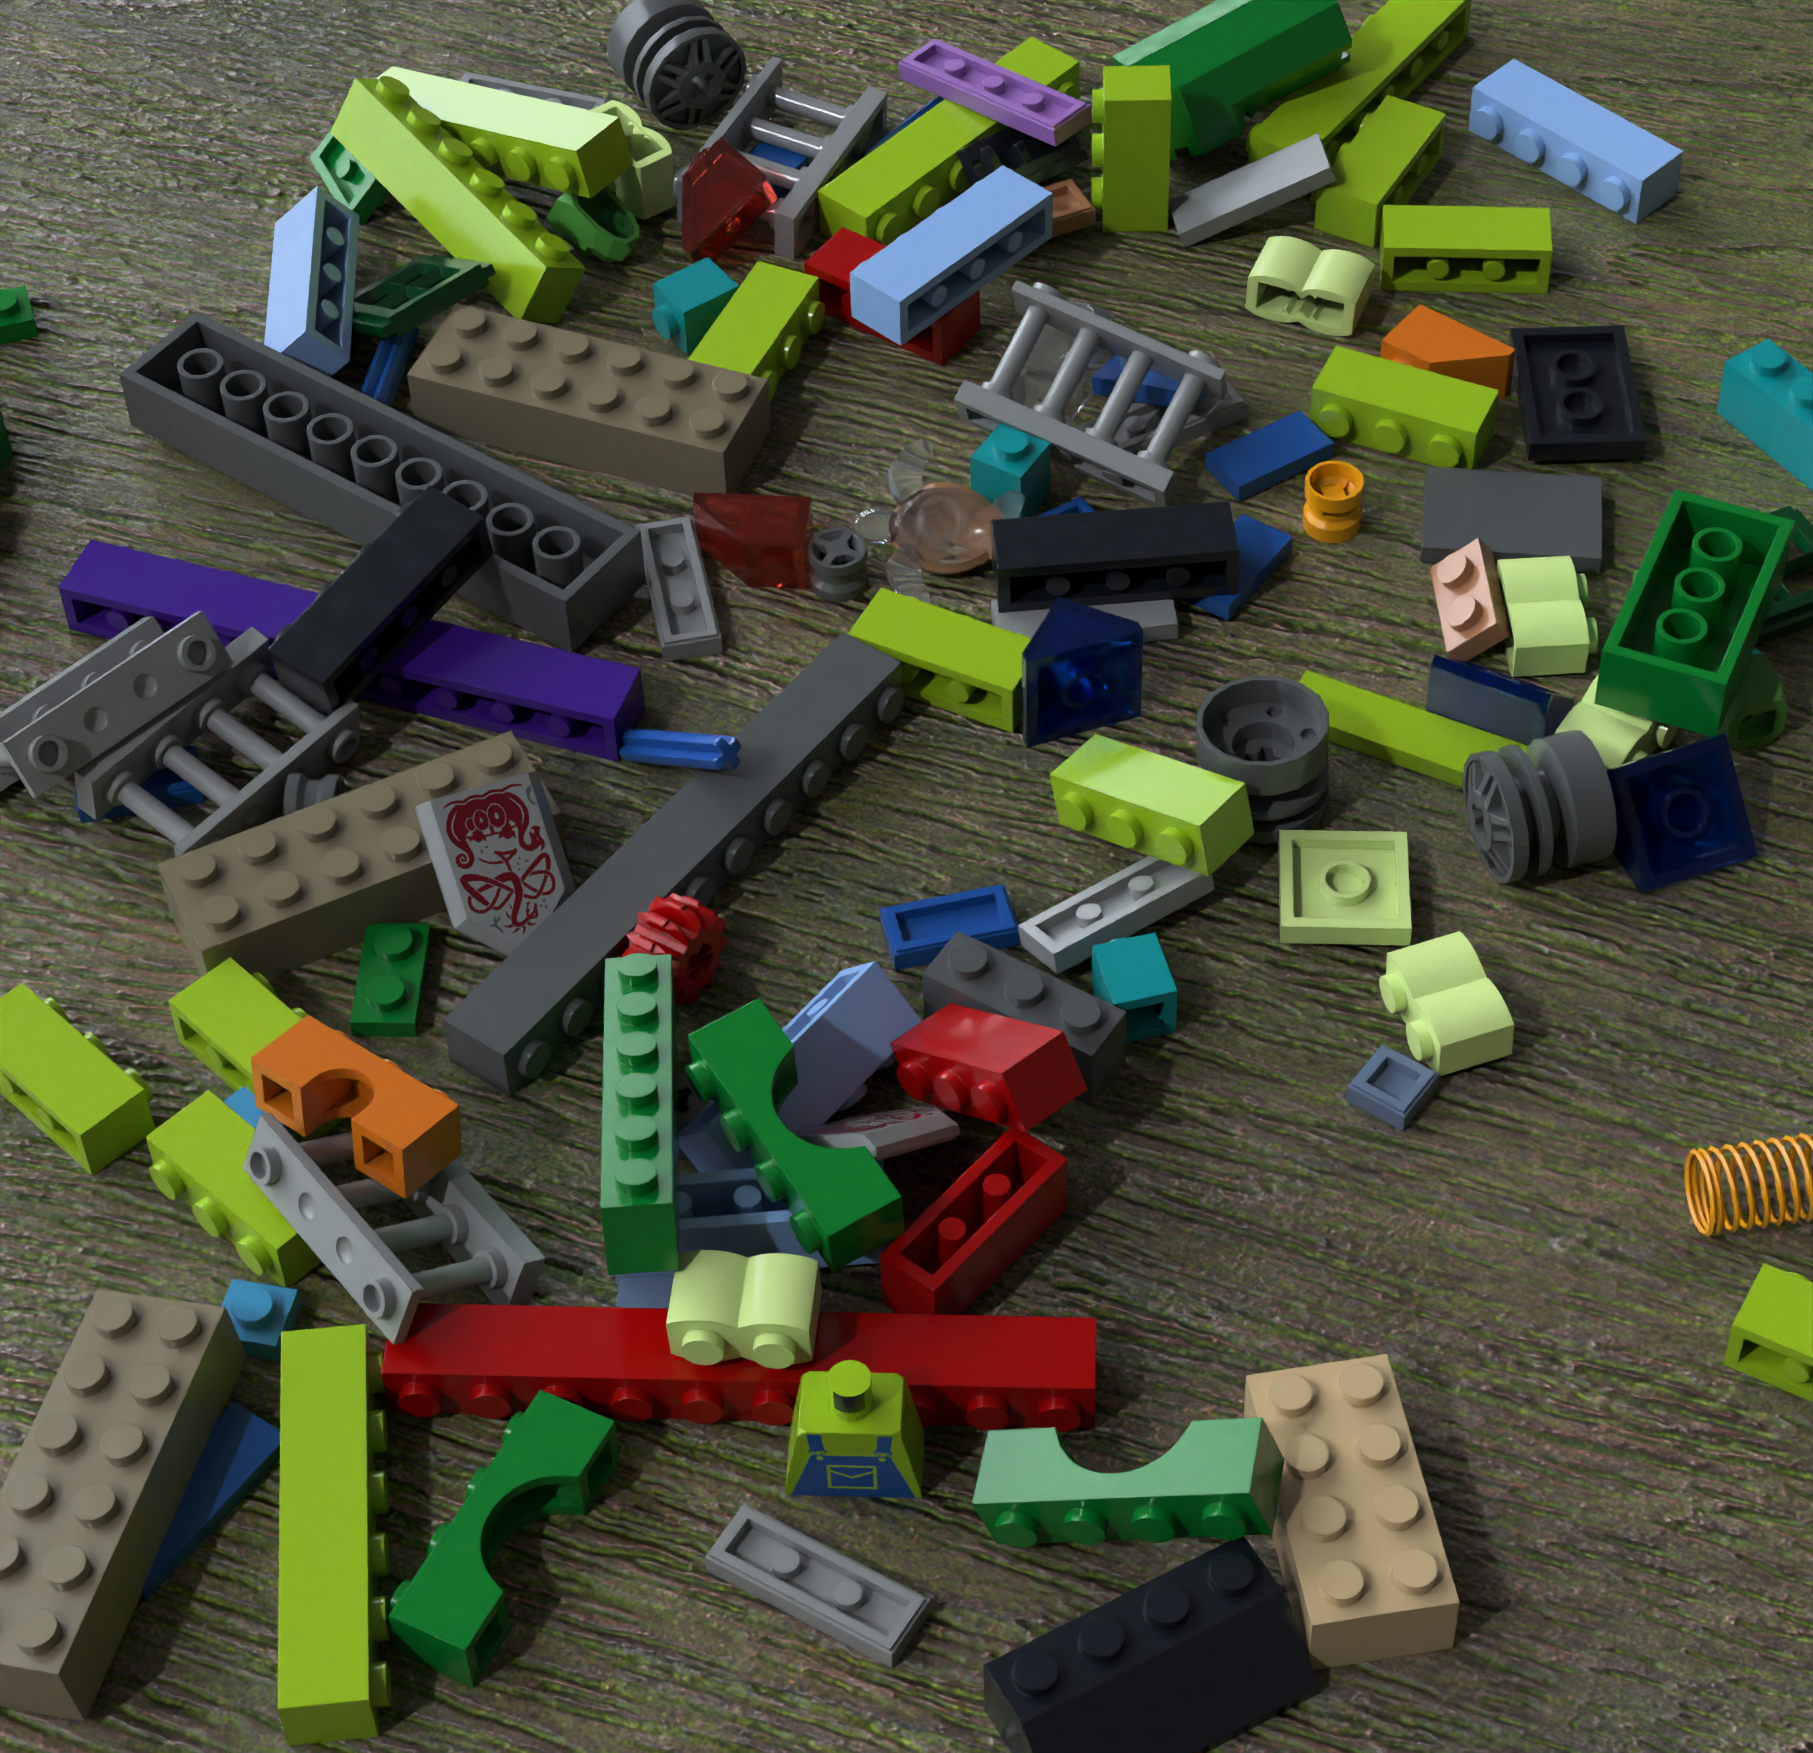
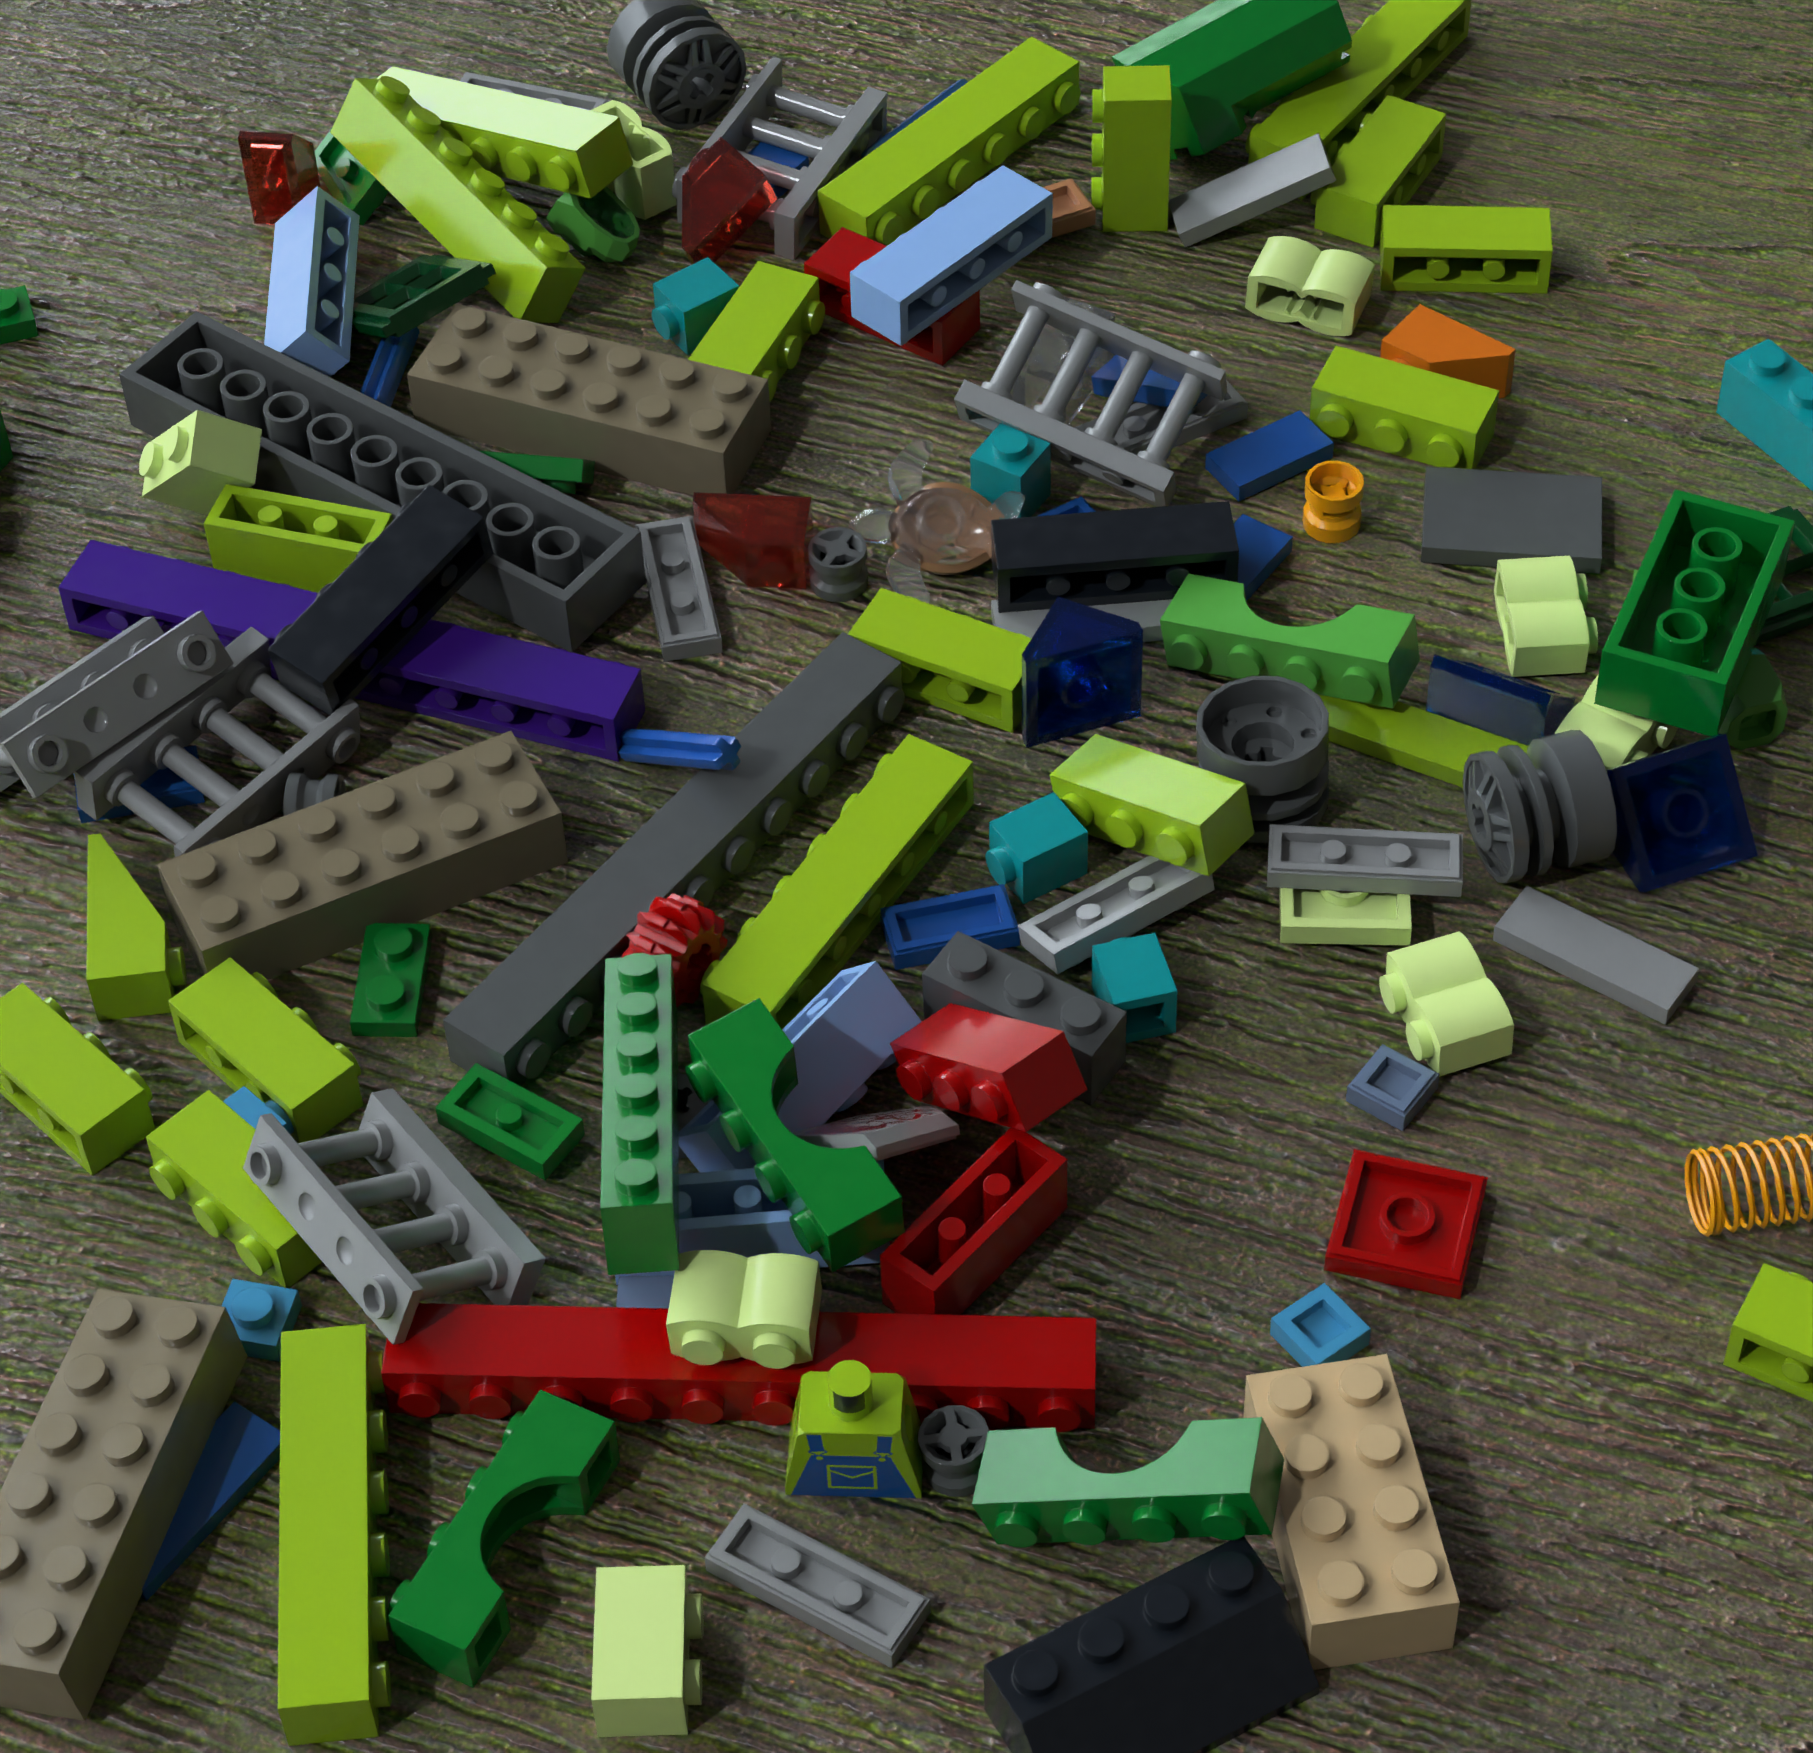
orange arch [251,1015,462,1199] -> none
light grey tile [415,771,576,957] -> none
medium lavender tile [898,38,1092,147] -> none
black hinge [956,127,1088,187] -> none
nougat plate [1430,538,1510,665] -> none
light blue brick [1468,59,1683,224] -> none
black plate [1508,325,1647,461] -> none
none -> lime slope [86,833,187,1021]
none -> yellowish green brick [139,410,262,515]
none -> lime brick [203,484,393,593]
none -> clear red slope [238,131,321,225]
none -> green plate [435,1063,585,1180]
none -> green plate [480,451,595,494]
none -> yellowish green brick [591,1565,704,1737]
none -> lime brick [700,734,974,1029]
none -> dark grey wheel [918,1405,989,1497]
none -> teal brick [985,792,1088,904]
none -> bright green arch [1160,573,1420,709]
none -> light grey tile [1267,824,1463,897]
none -> dark azure plate [1270,1283,1371,1367]
none -> red tile [1324,1149,1488,1300]
none -> light grey tile [1493,885,1699,1025]

